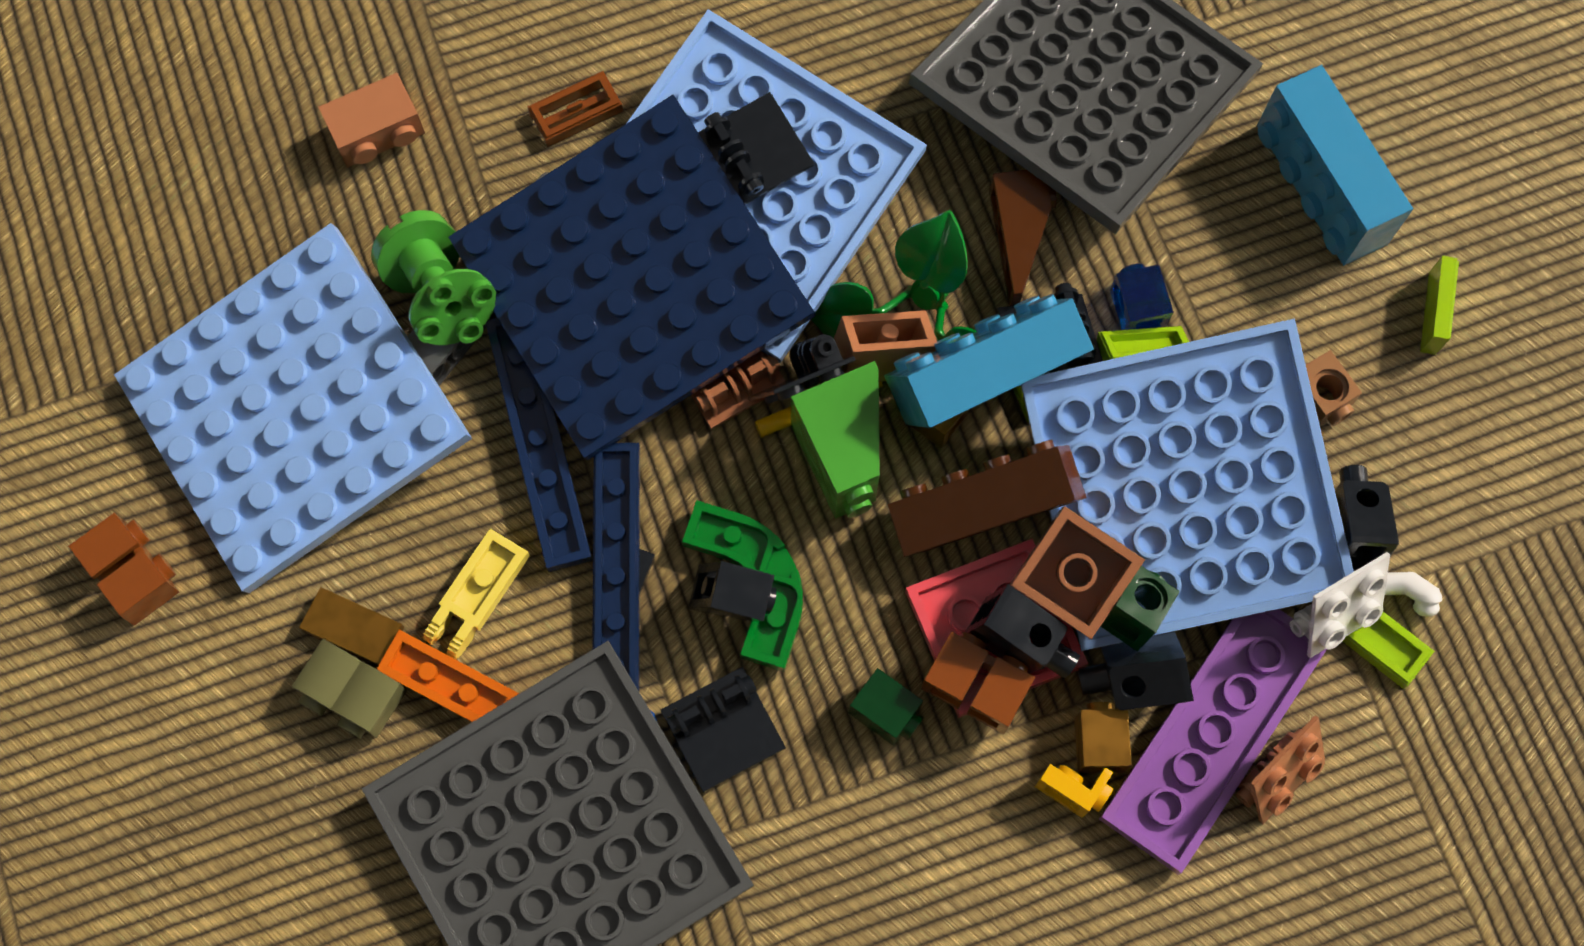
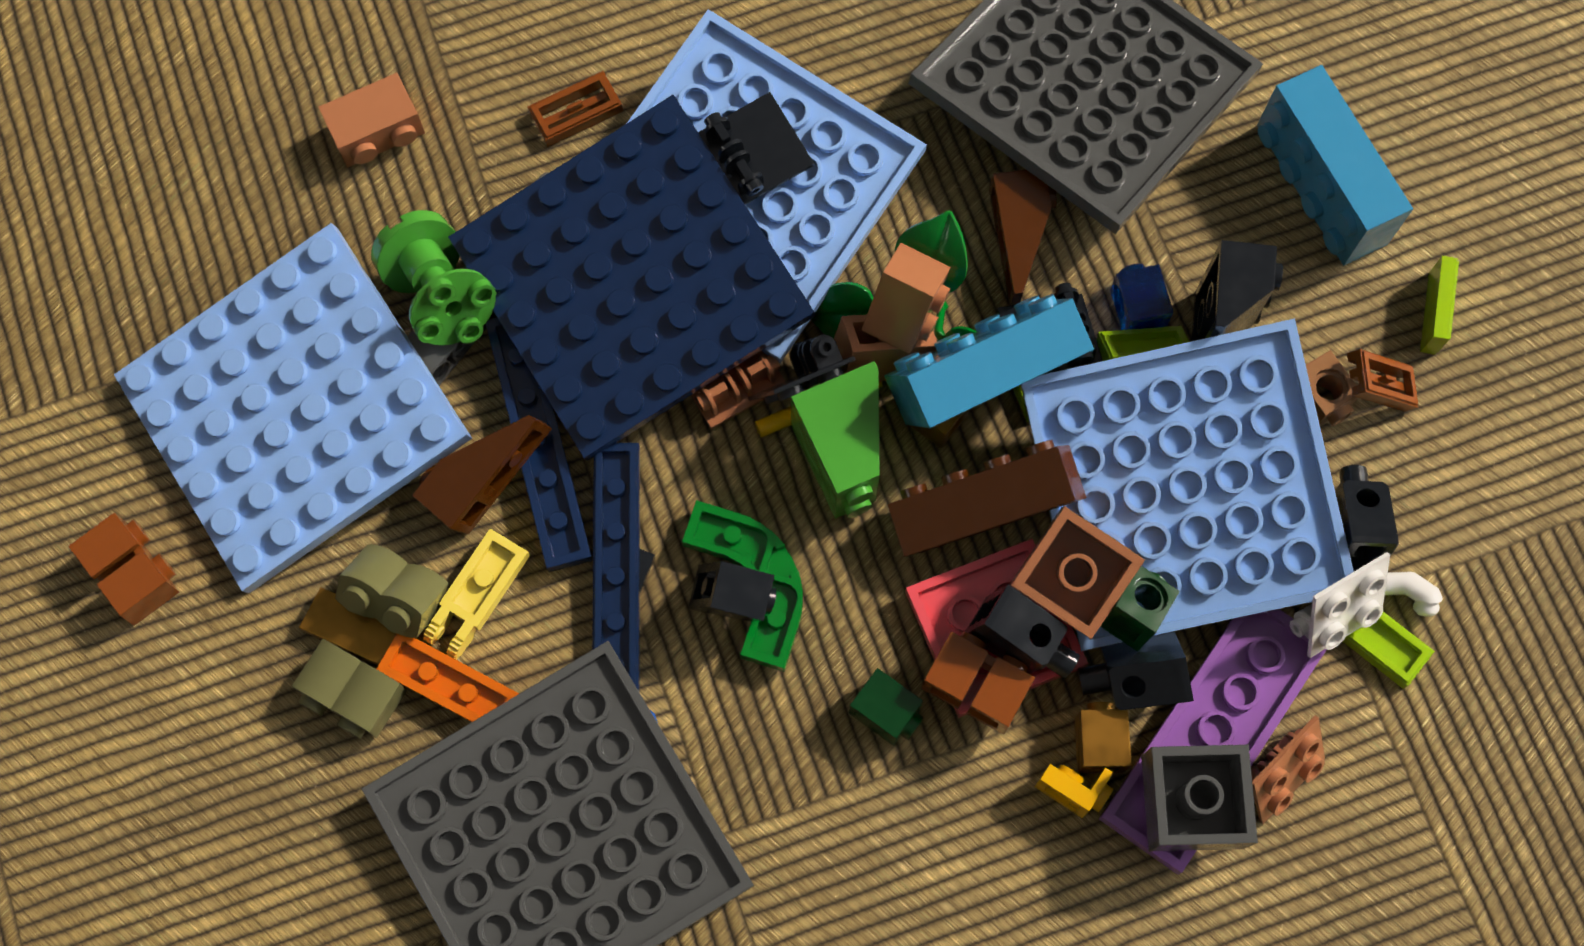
black hinge [660,667,786,792] -> none
none -> olive brick [335,544,449,638]
none -> reddish brown slope [412,415,552,535]
none -> nougat brick [862,243,951,354]
none -> dark grey brick [1141,744,1258,852]
none -> black slope [1191,240,1283,341]
none -> dark orange tile [1347,349,1418,412]

